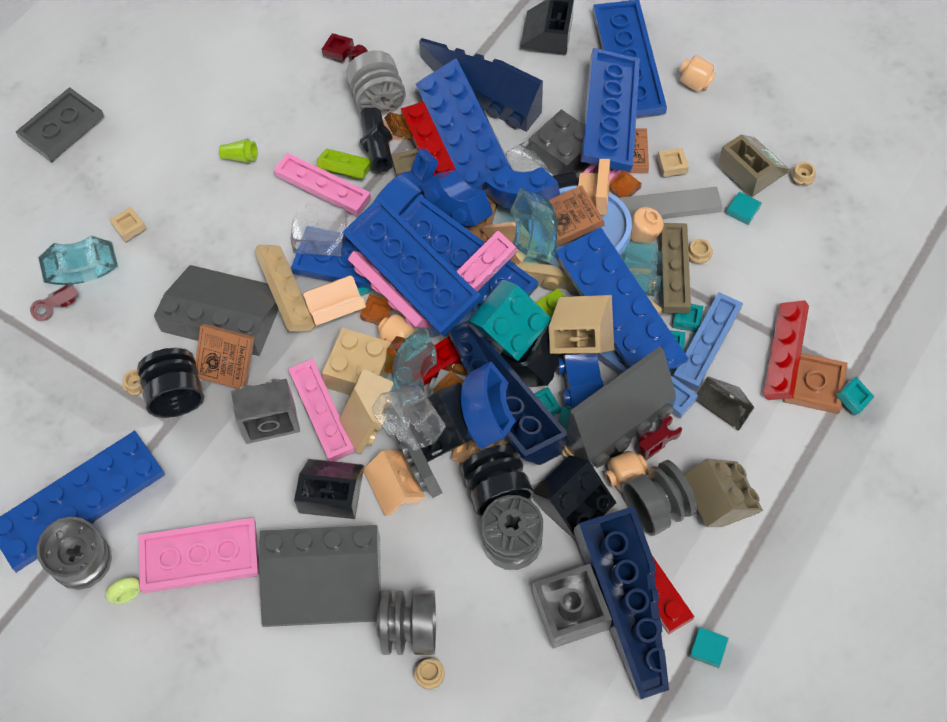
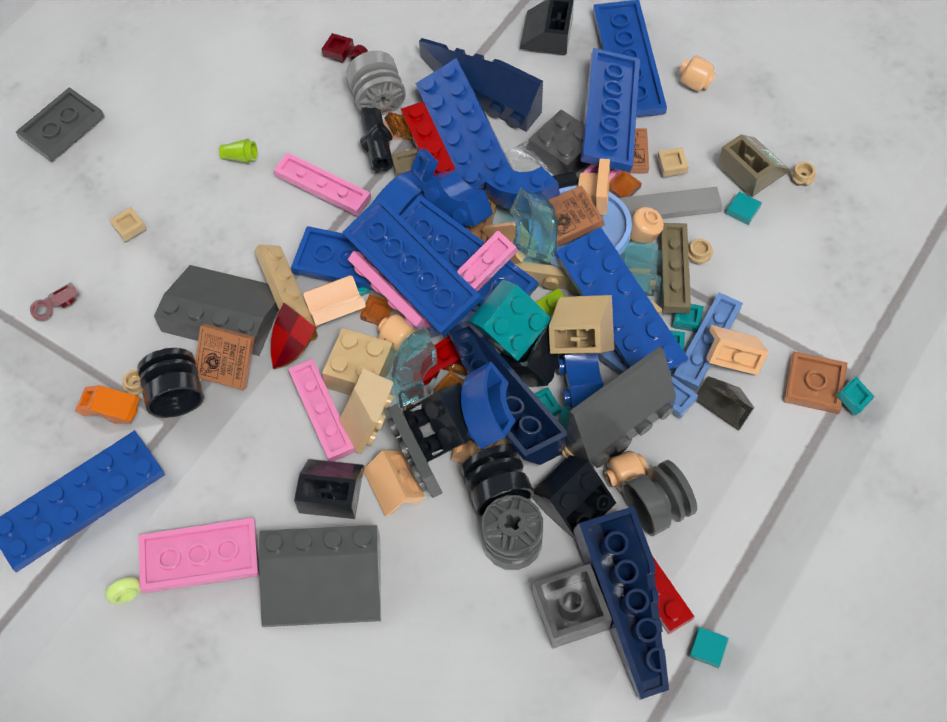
flat silver wheel [36,516,112,590] -> none
clear light blue brick [38,235,118,285] -> none
flat silver brick [231,378,300,444] -> none
clear piece [290,205,348,256] -> none
lime plate [317,148,372,179] -> none
clear piece [372,384,446,450] -> none
flat silver wheel [377,590,436,655] -> none
clear orange tile [384,336,406,374] -> none
tan plate [414,658,445,689] -> none
dark red plate [637,416,682,461] -> none
dark tan slope [684,459,763,527] -> none
plate [763,300,809,400] -> none
none -> orange slope [75,385,140,424]
none -> shield [271,302,318,369]
none -> light nougat panel [706,325,769,375]

